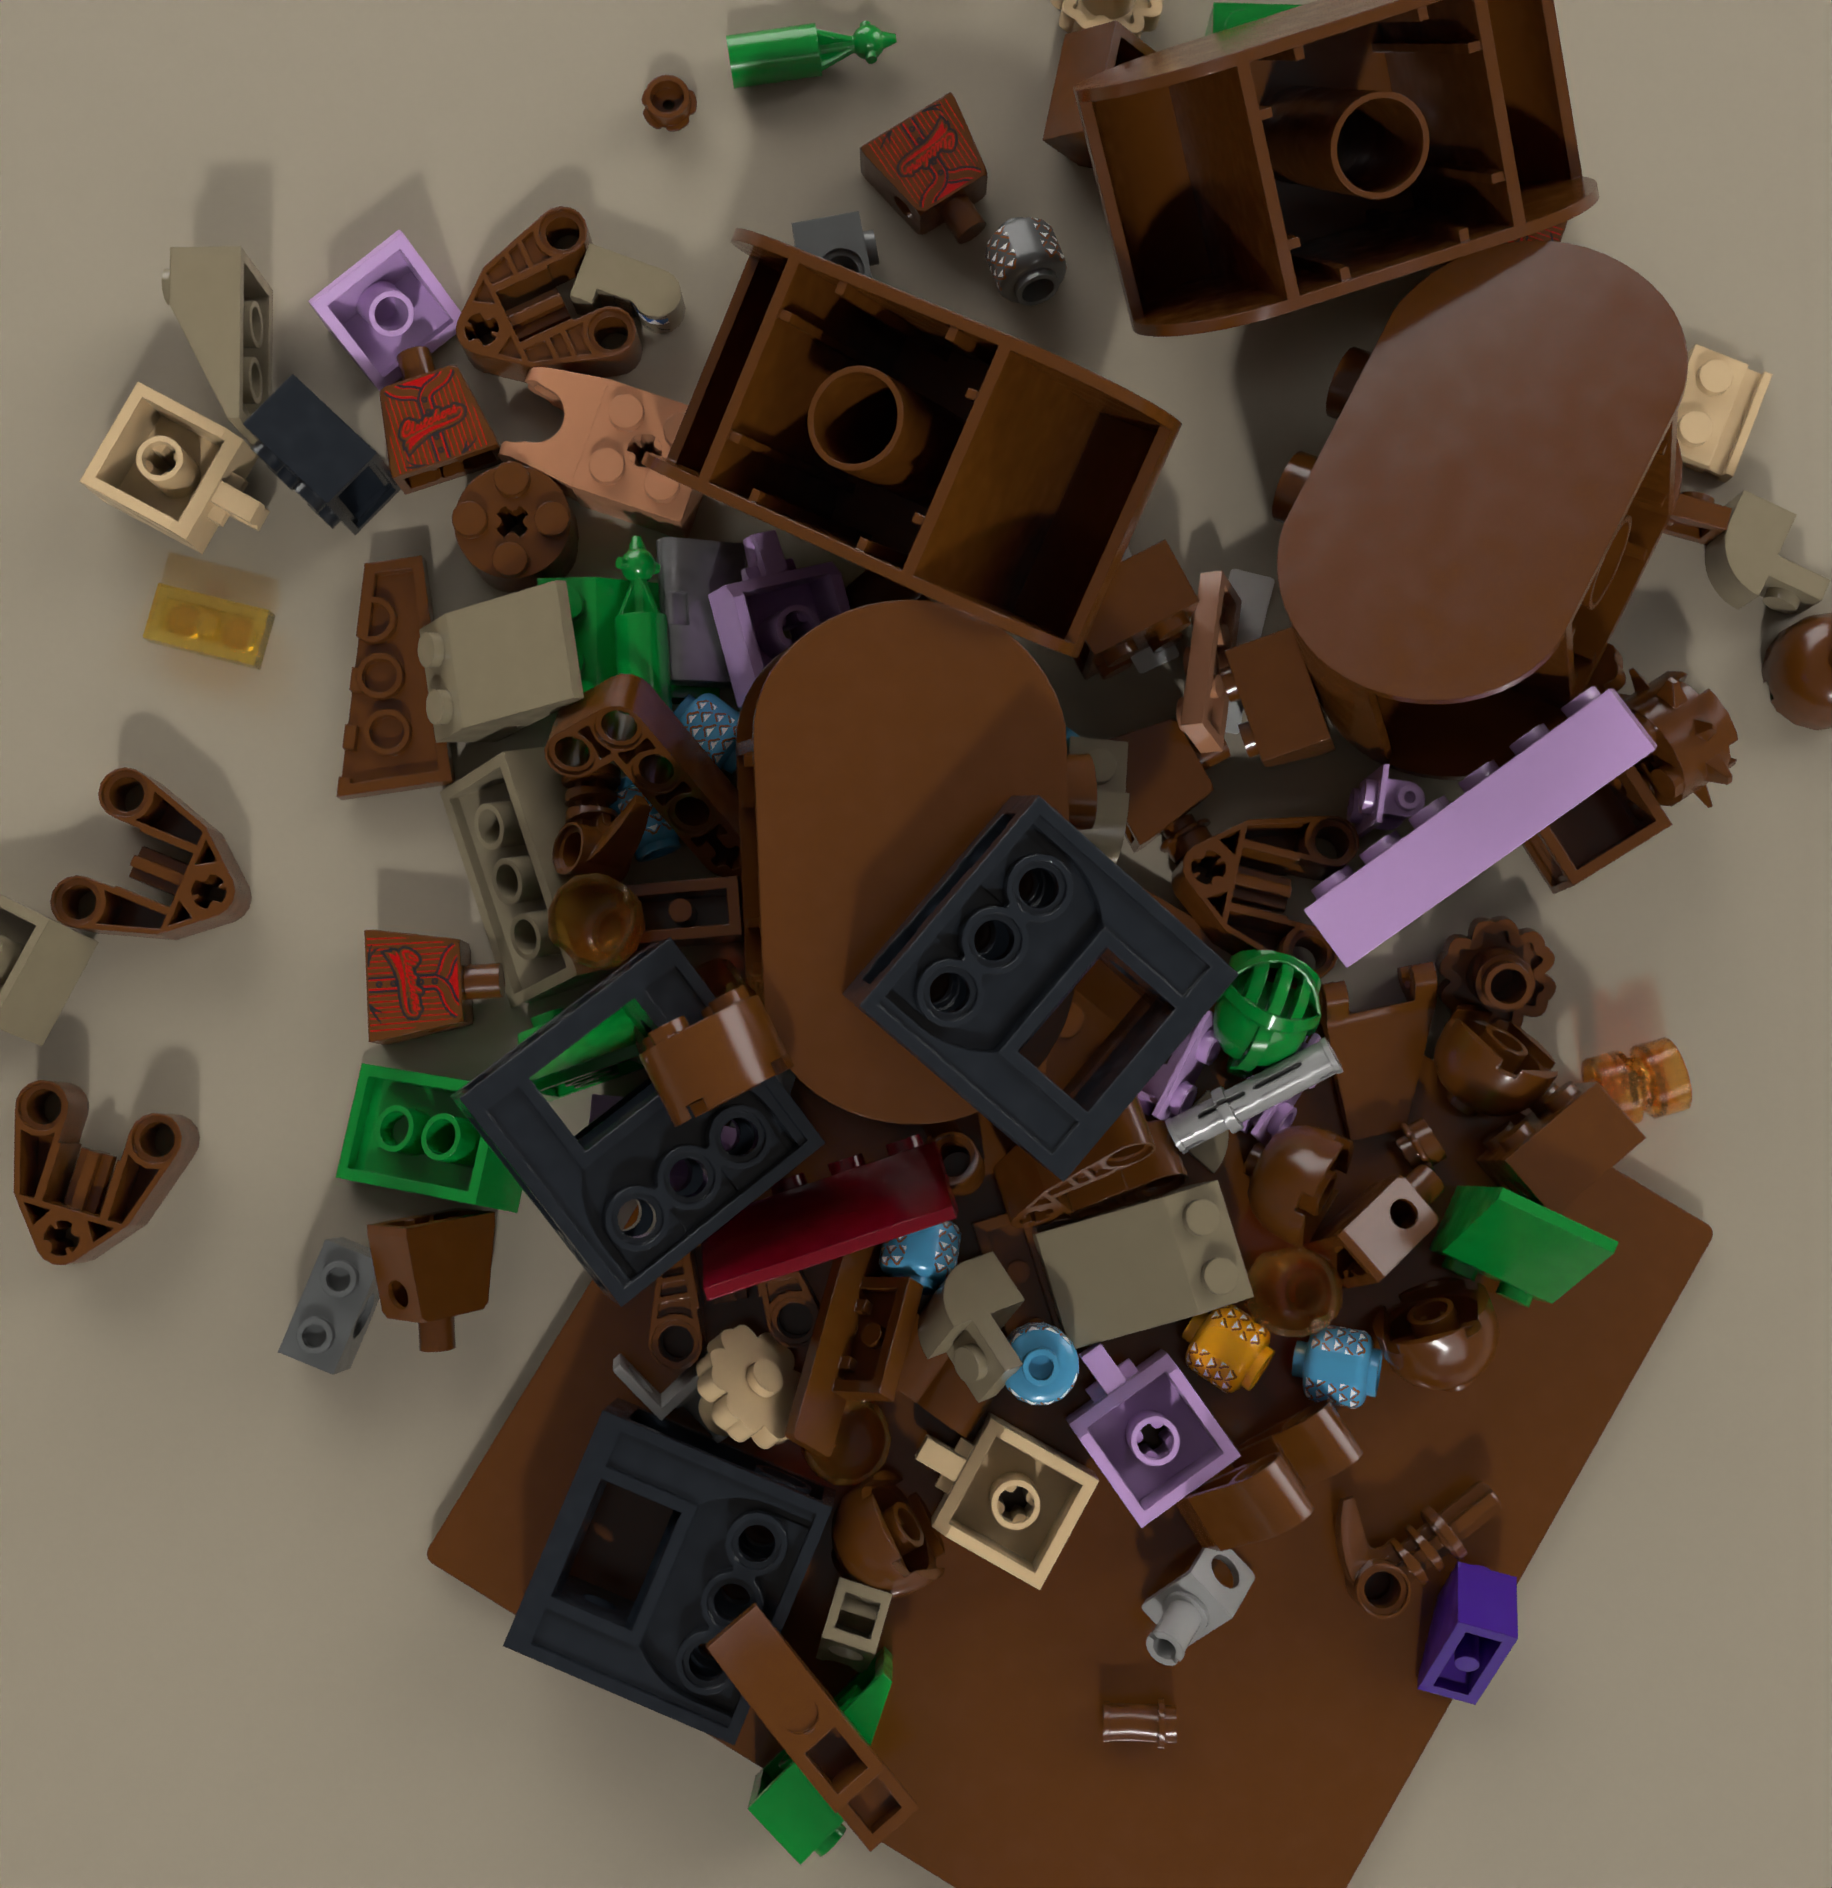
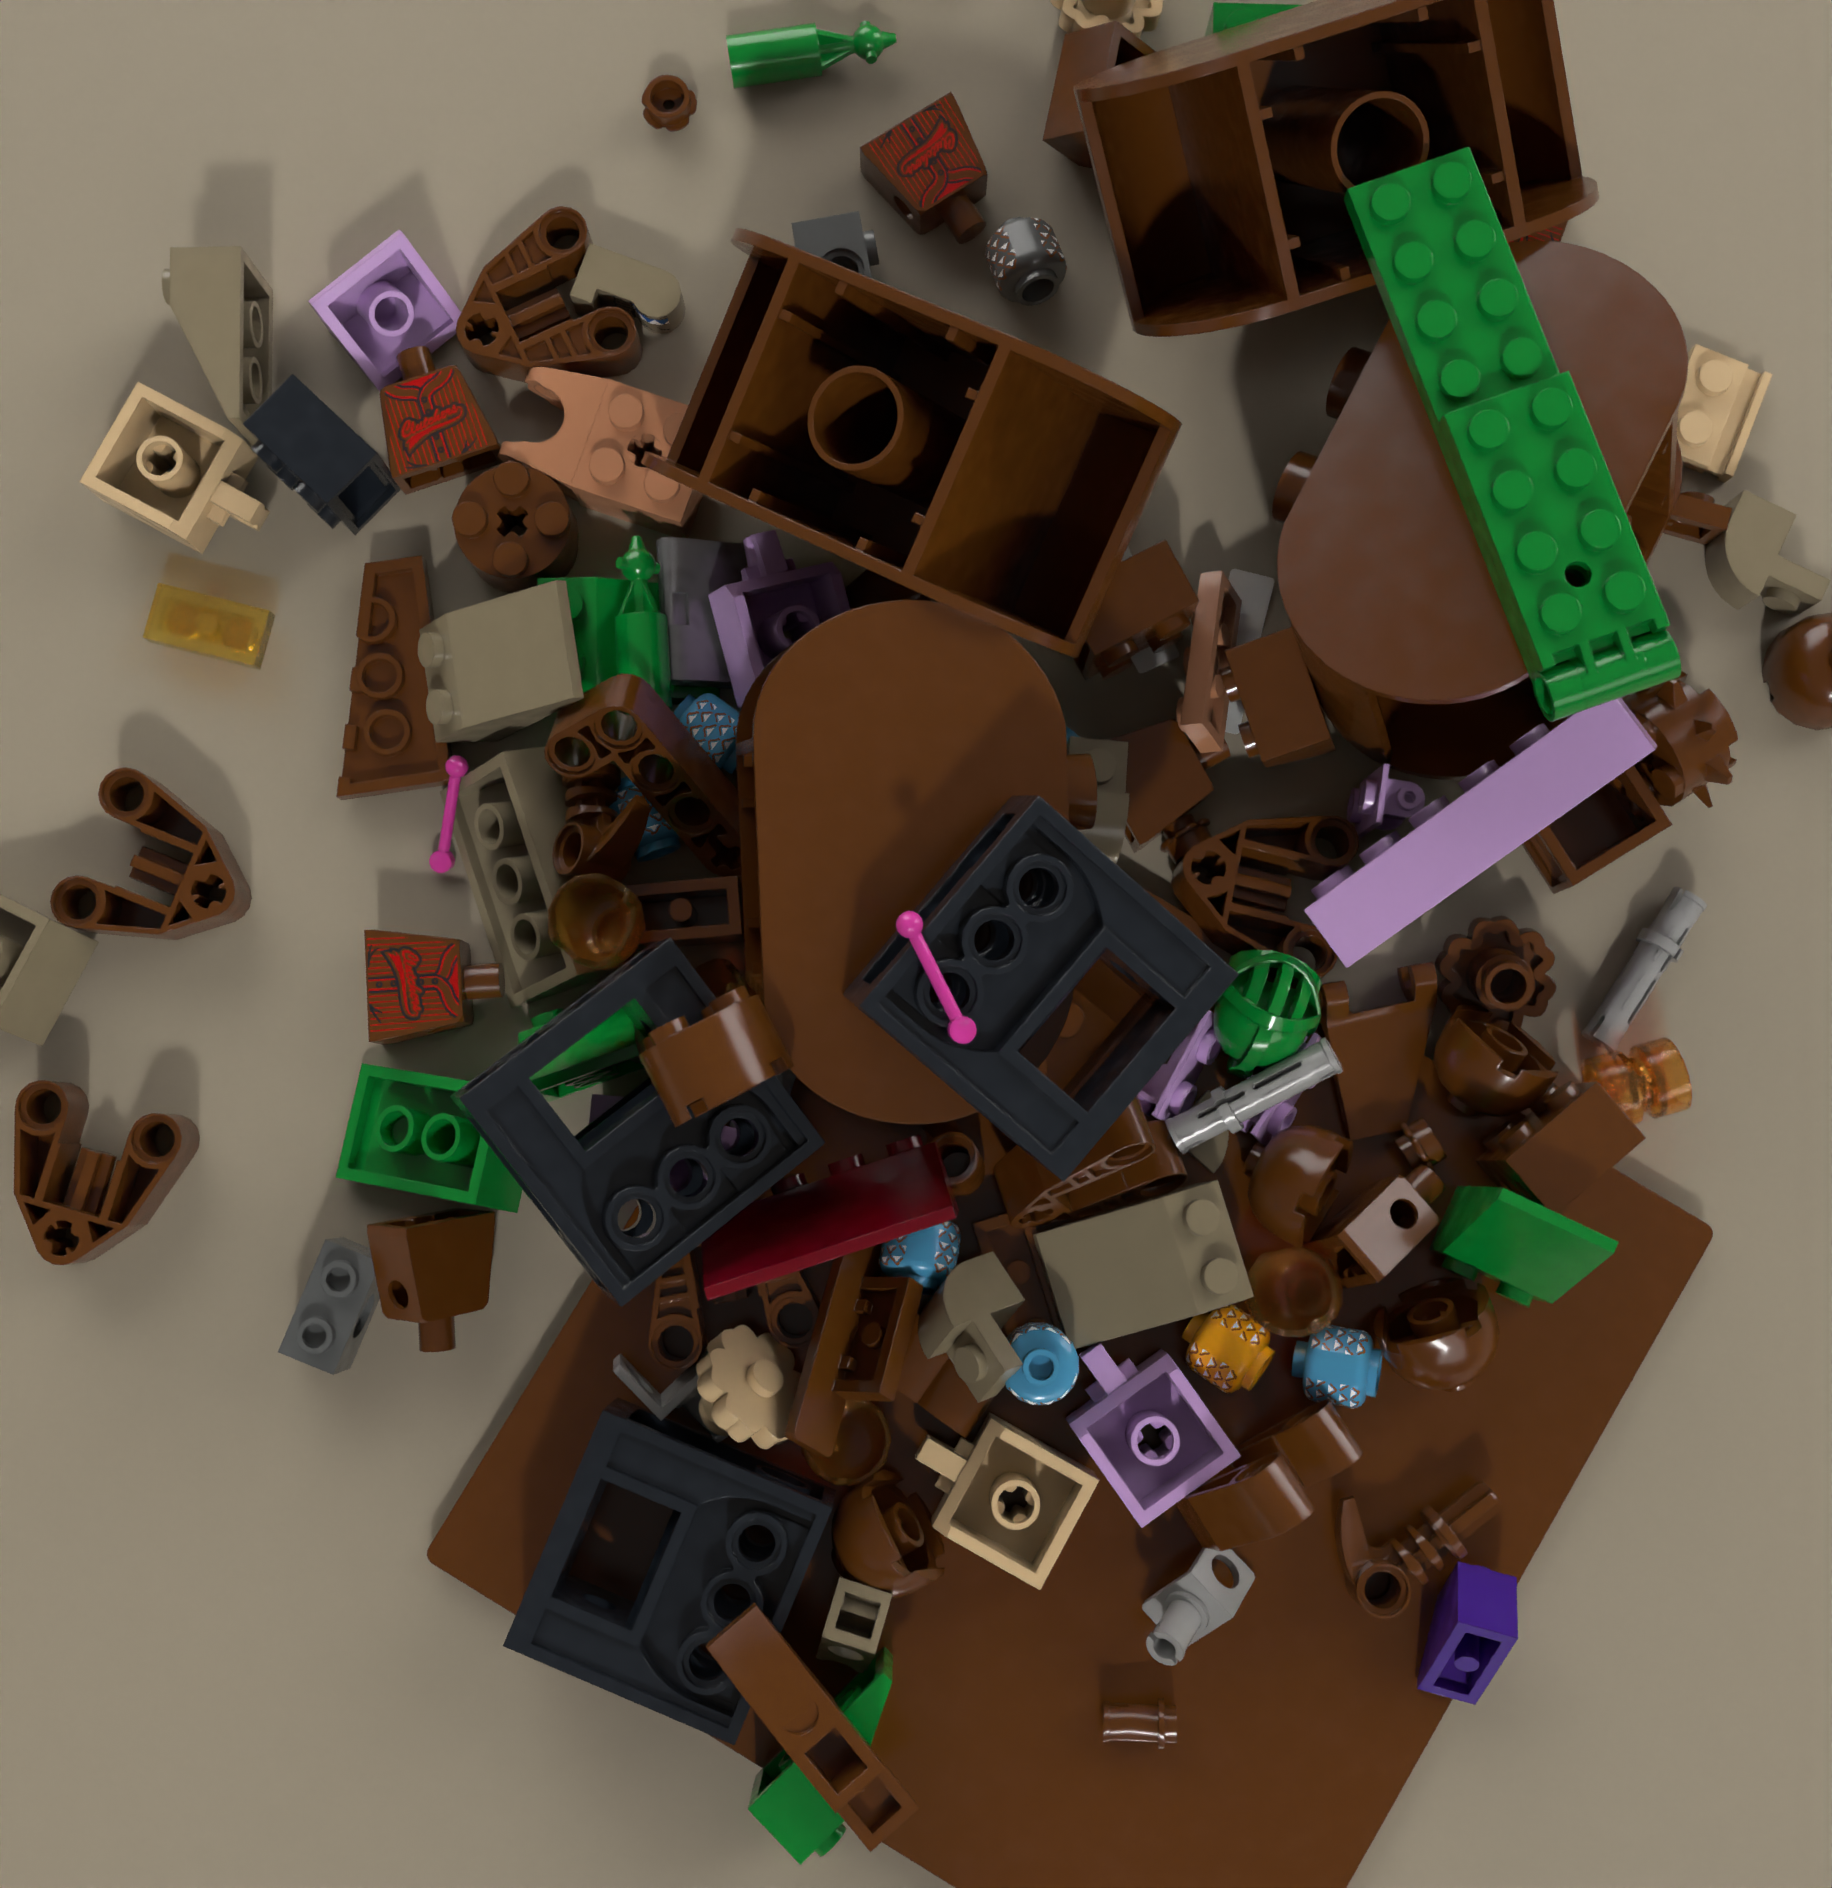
none -> dark pink hinge [429,755,469,873]
none -> dark pink hinge [896,911,977,1044]
none -> green hinge [1344,147,1681,722]
none -> light grey pin [1581,887,1707,1053]

